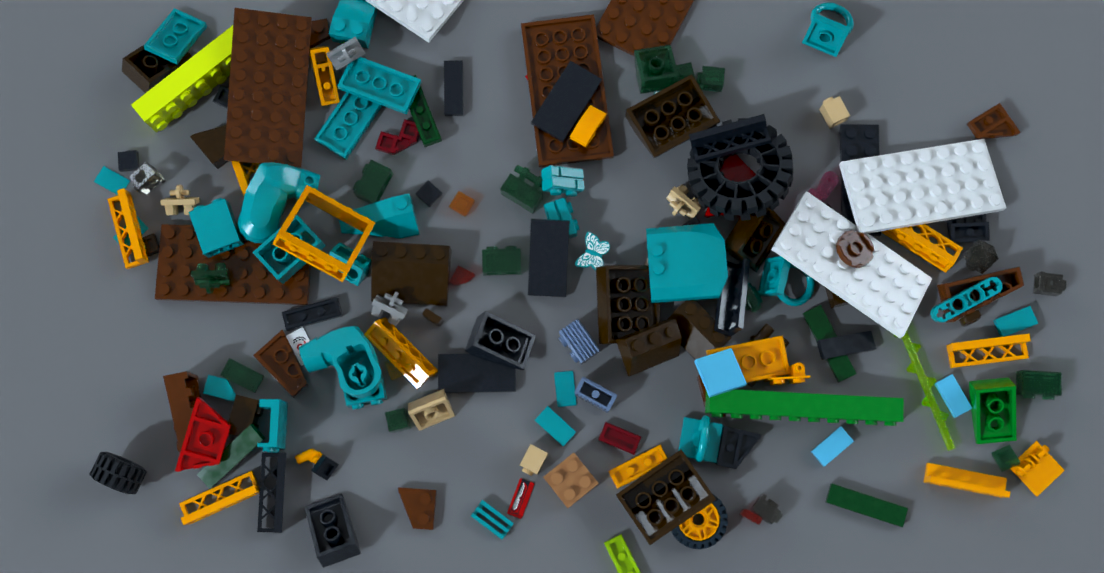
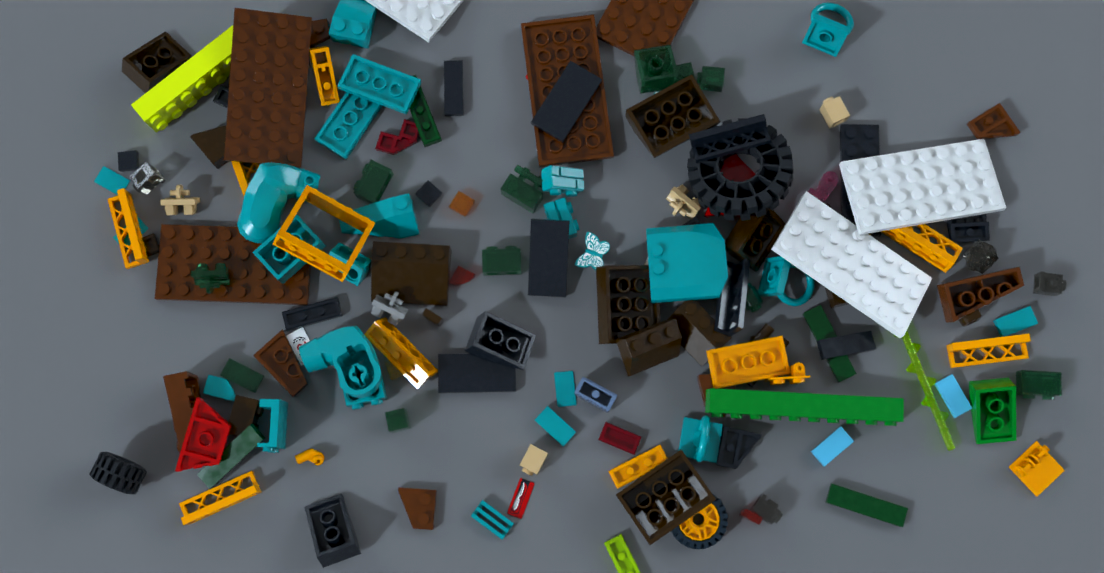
teal tile [144,8,207,64] -> none
teal brick [189,198,244,258] -> none
black fence [257,452,286,533] -> none
black tile [311,454,339,480] -> none
light grey hips [326,37,366,71] -> none
tan slope [408,389,455,431] -> none
medium nougat brick [543,453,599,508] -> none
sand blue brick [558,319,600,365] -> none
light orange slope [570,105,606,147] -> none
medium azure tile [694,348,747,398] -> none
tile [836,230,874,268] -> none
light orange fence [924,463,1010,498] -> none
teal beam [930,277,1002,322] -> none
clear green plate [991,445,1020,472] -> none

